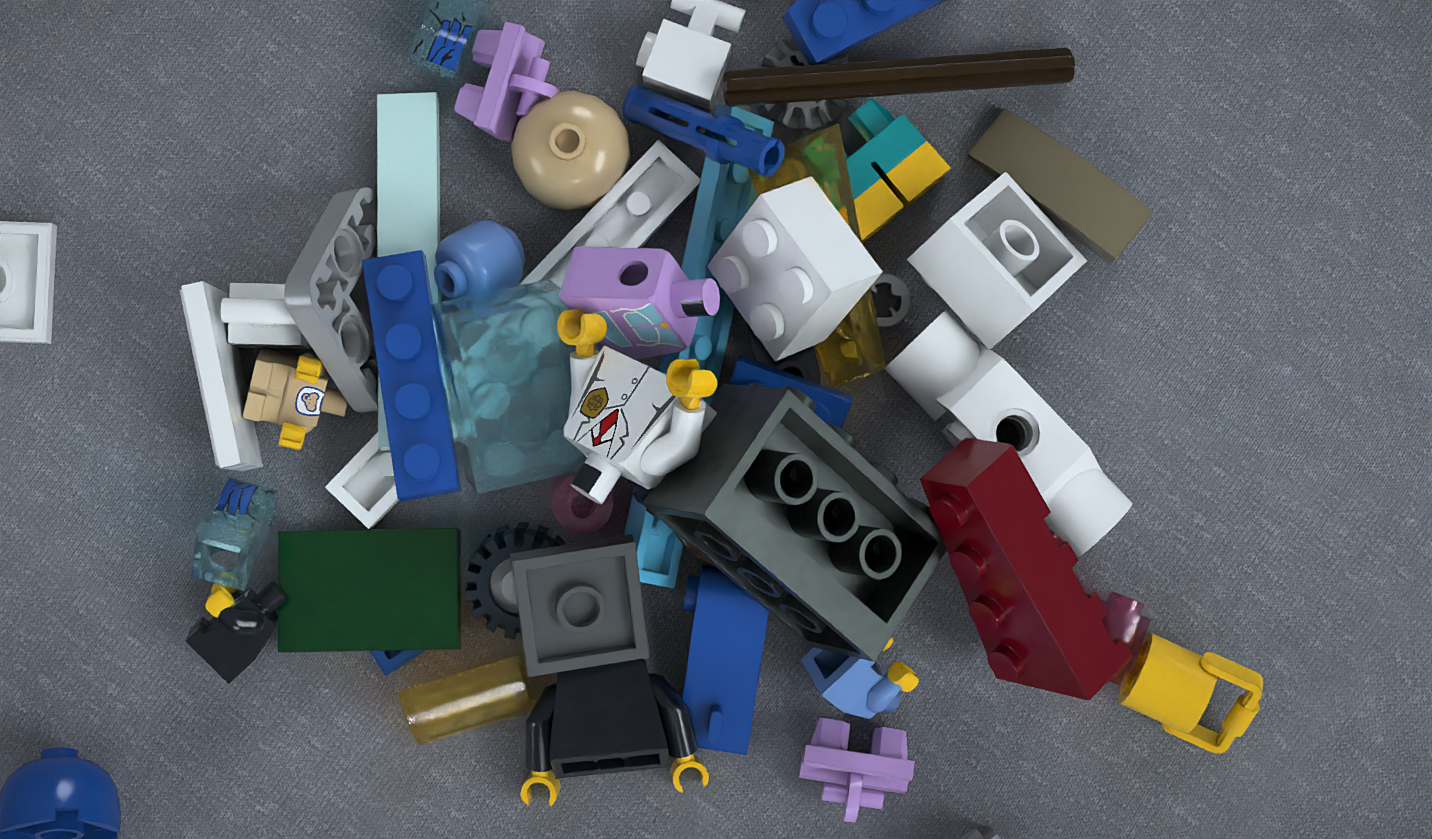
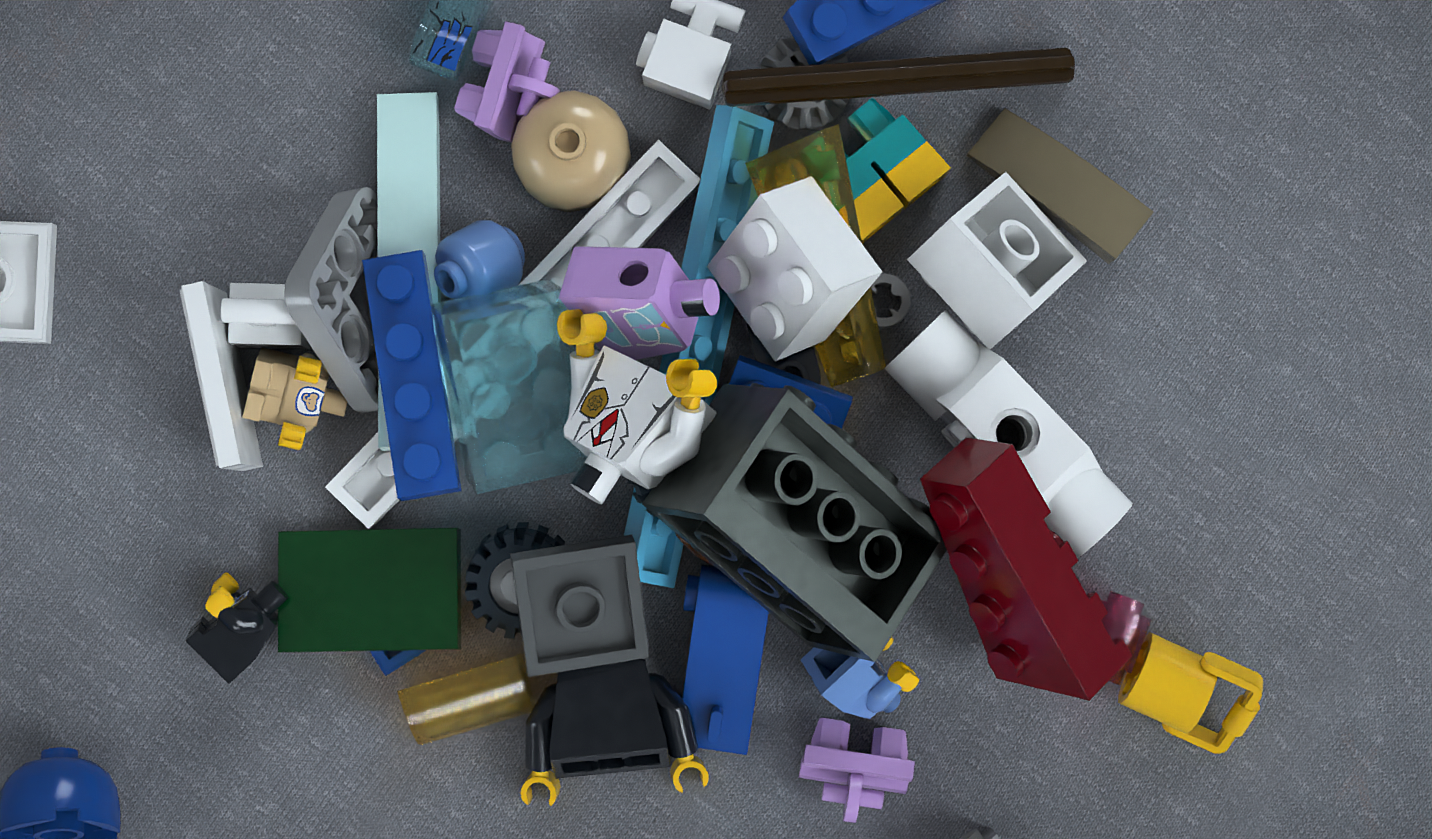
clear light blue leg [191,478,278,591] -> none
clear pink brick [551,461,613,534] -> none
blue pin [622,85,784,177] -> none

